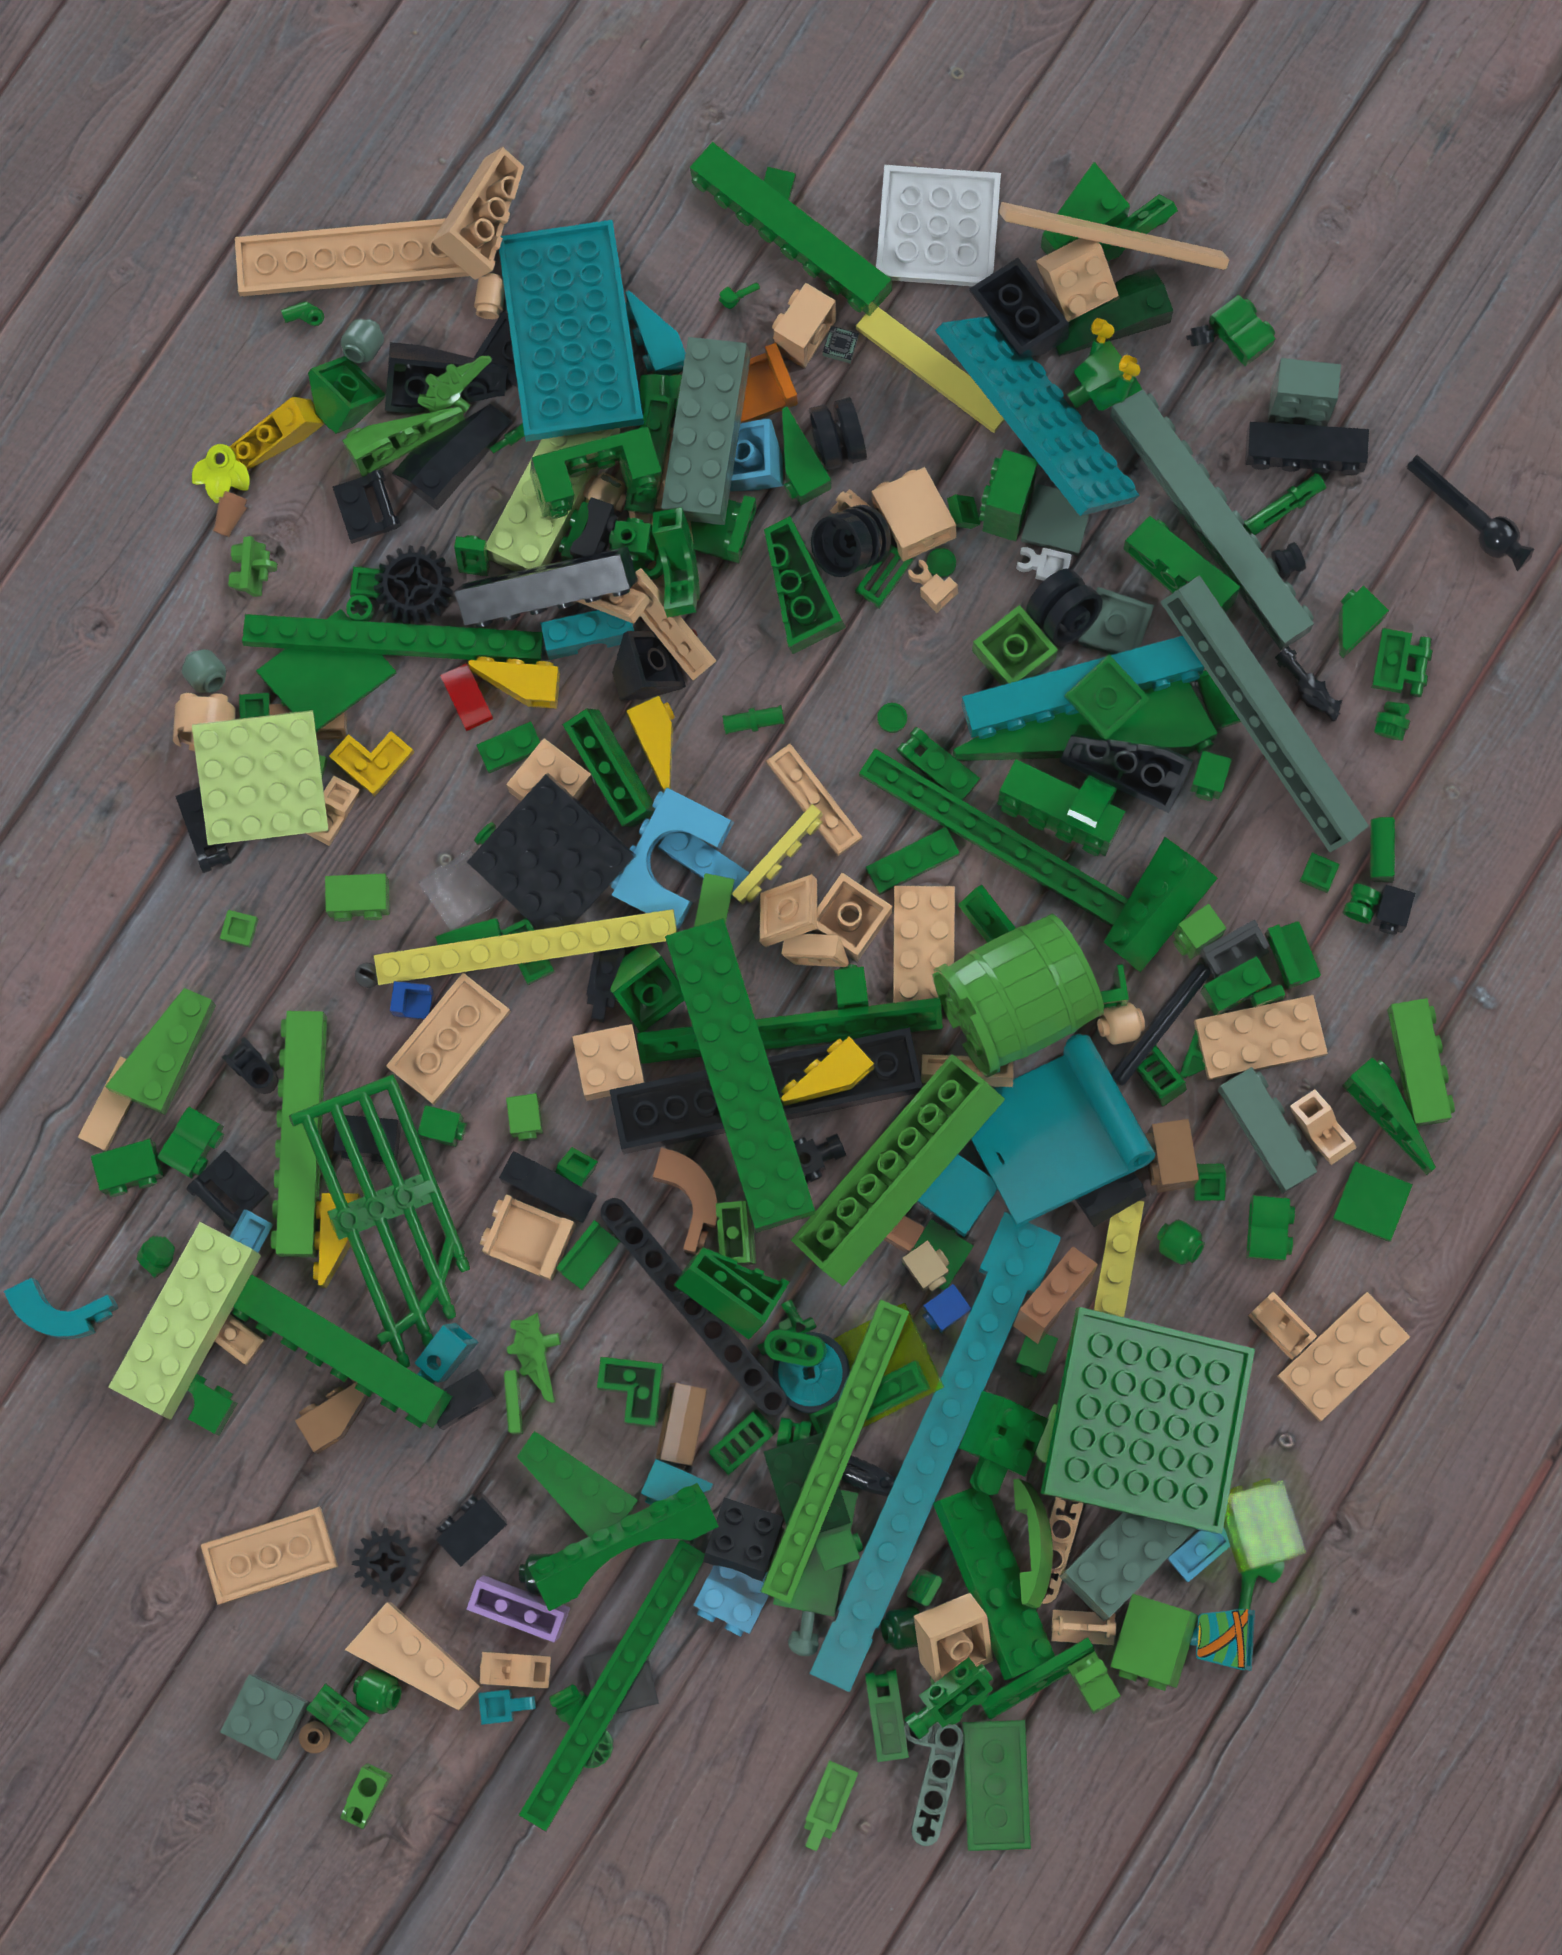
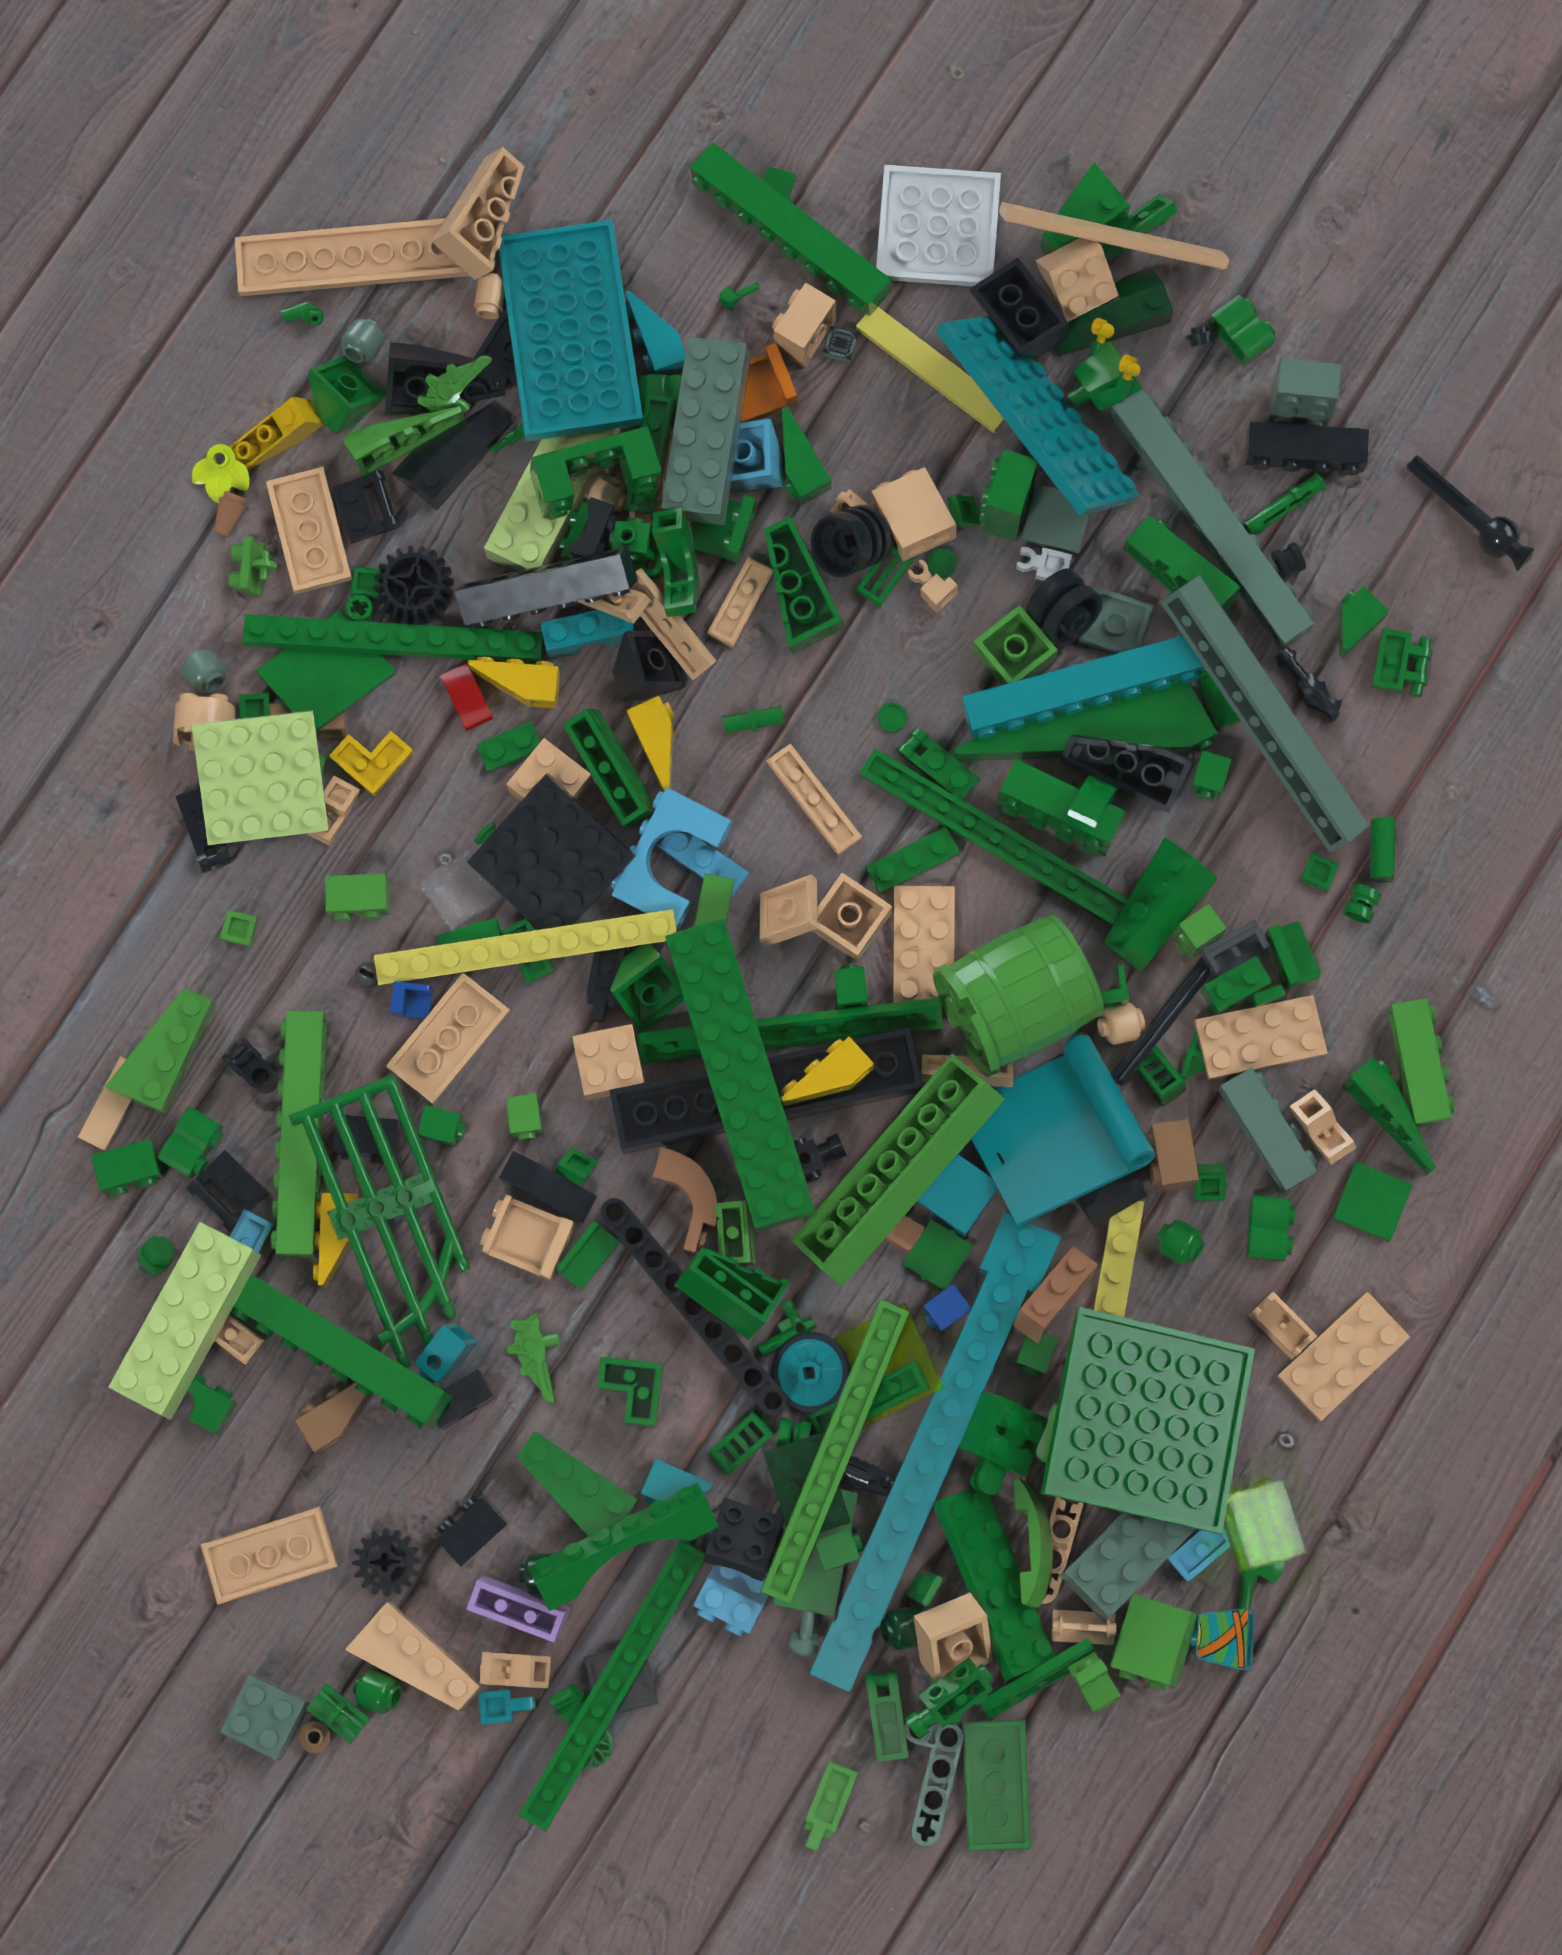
teal arch [4,1278,118,1339] -> none
bright green leg [340,1763,393,1829] -> none
green plate [454,535,490,577] -> none
bright green tile [504,1370,523,1435] -> none
medium nougat piece [655,1383,707,1466] -> none
light yellow plate [732,804,823,905] -> none
green plate [764,1329,827,1367] -> none
light nougat slope [781,934,849,967] -> none
black wheel [809,397,867,471] -> none
tan brick [902,1240,950,1291] -> none
green plate [958,885,1016,943] -> none
green tile [1064,654,1150,740] -> none
black brick [1373,885,1416,935] -> none
green piece [1374,701,1411,741] -> none
none -> light nougat plate [266,467,352,595]
none -> light nougat tile [707,557,774,649]

